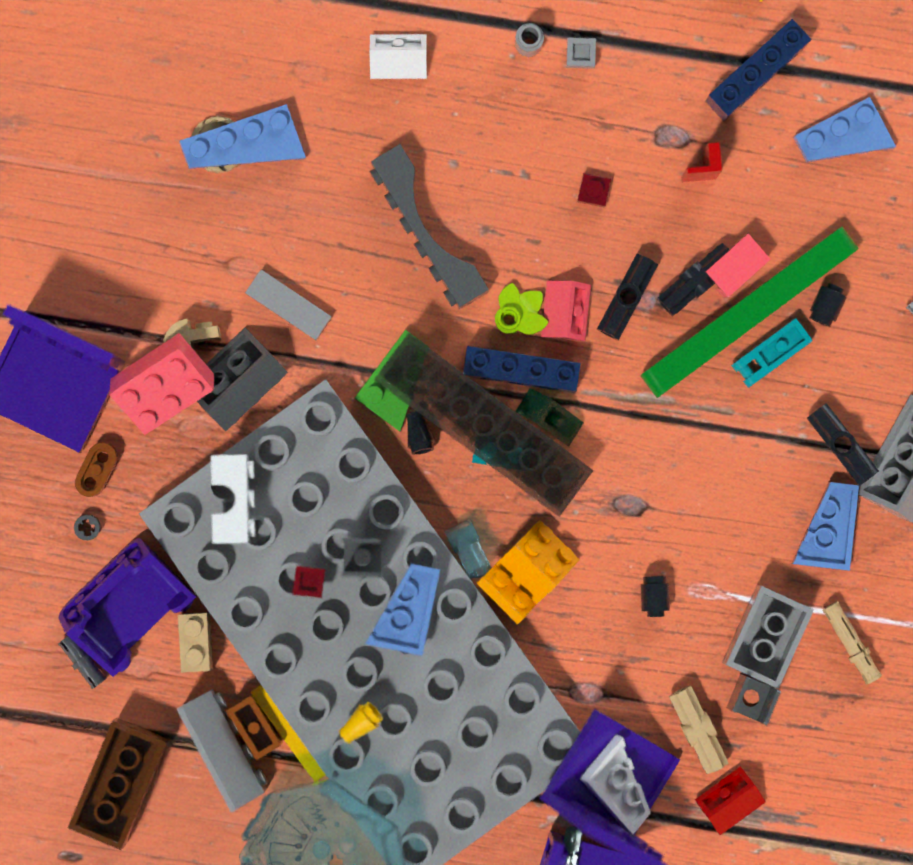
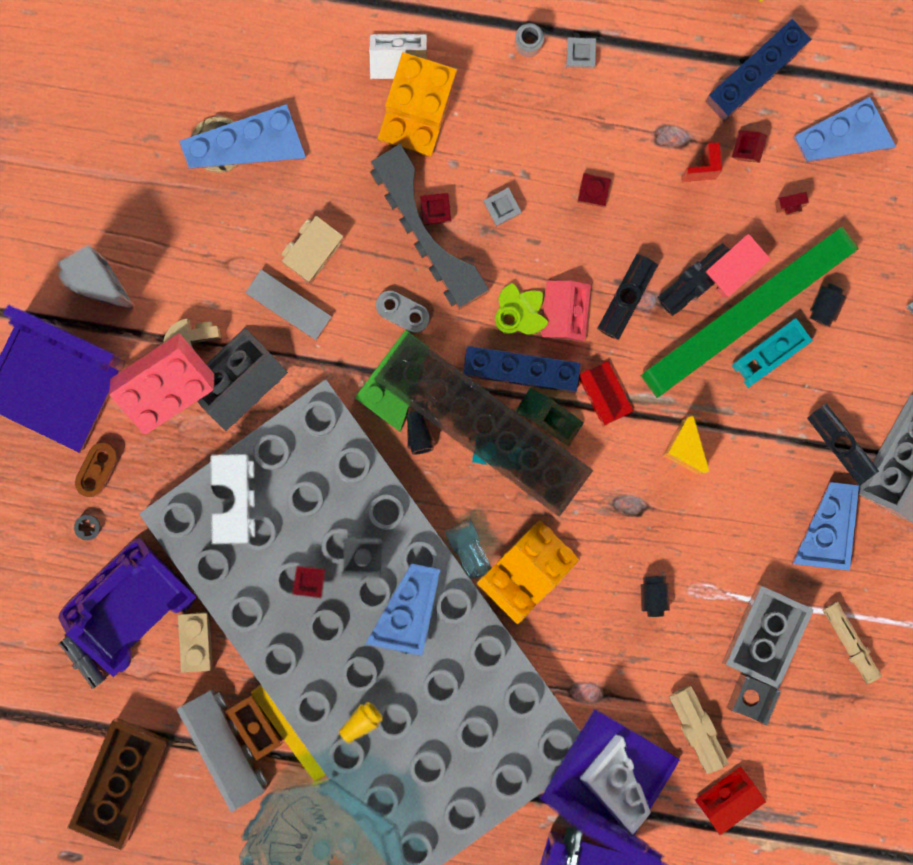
none -> light grey slope [58,244,134,309]
none -> tan brick [281,216,345,285]
none -> light grey plate [376,291,429,333]
none -> light orange bracket [377,52,457,158]
none -> dark red plate [420,193,451,225]
none -> light grey plate [483,188,522,227]
none -> red panel [578,361,633,427]
none -> yellow slope [663,416,710,475]
none -> dark red plate [732,130,767,163]
none -> dark red plate [775,192,809,215]

